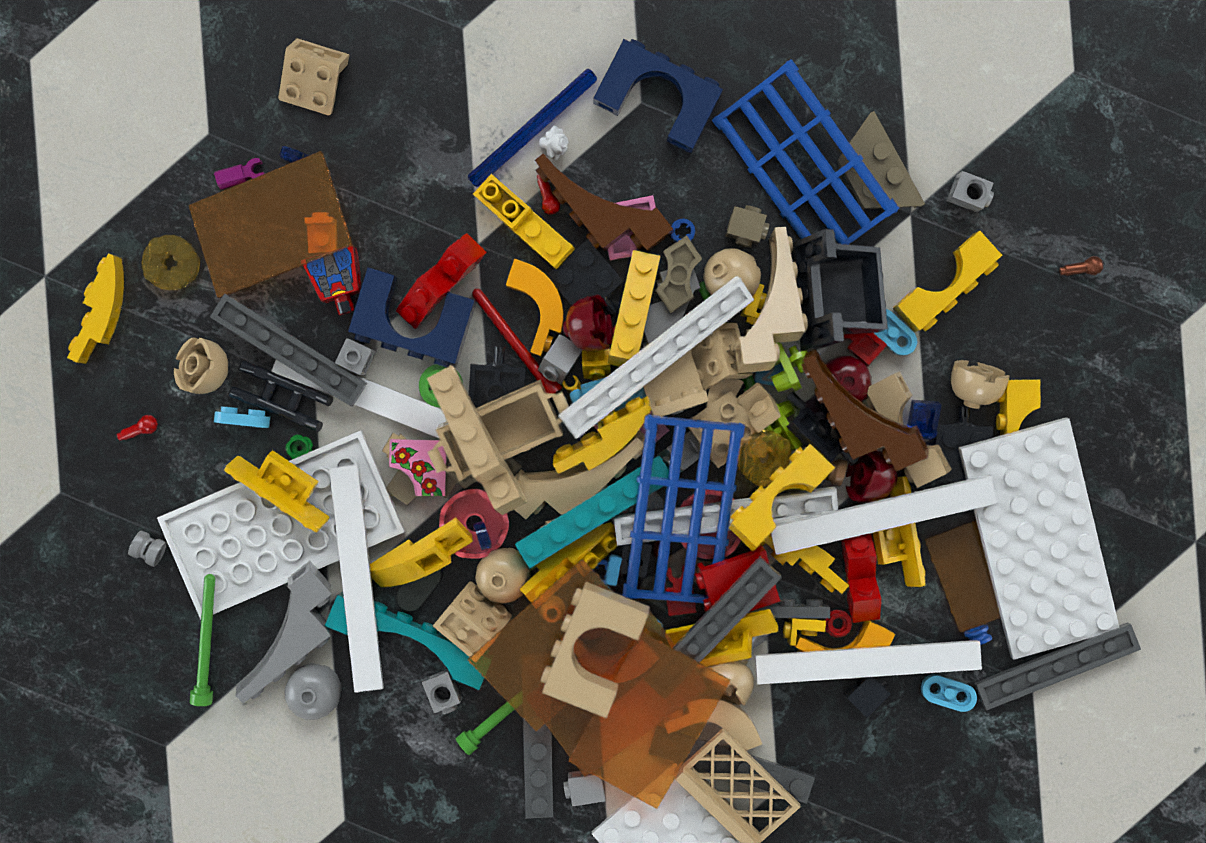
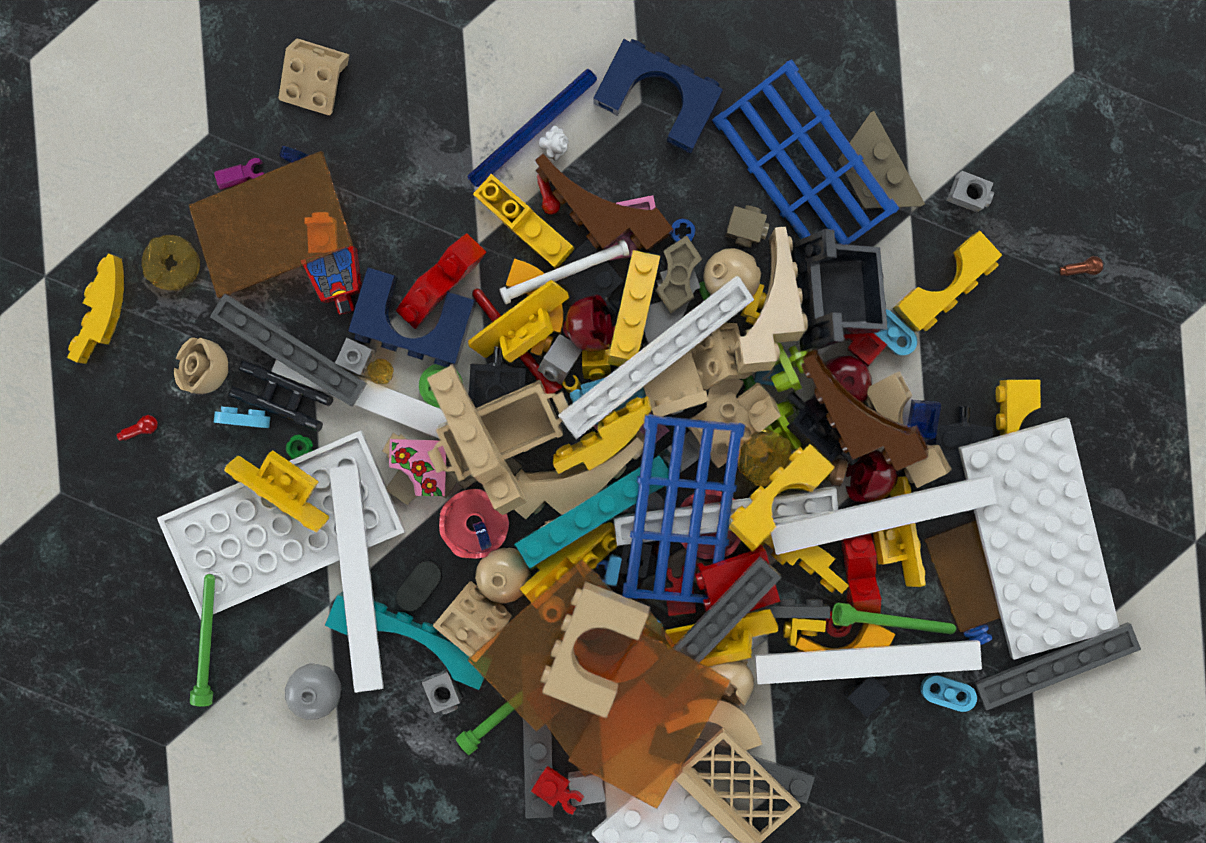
light grey wheel [128,530,167,567] -> none
light grey arch [236,561,332,703] -> none
yellow slope [370,518,473,587] -> none
tan cylinder [951,360,1010,409] -> none
none -> clear yellow plate [367,358,394,385]
none -> yellow bracket [468,280,569,363]
none -> white bar [500,239,630,304]
none -> red plate [531,766,584,814]
none -> bright green piece [832,603,956,634]

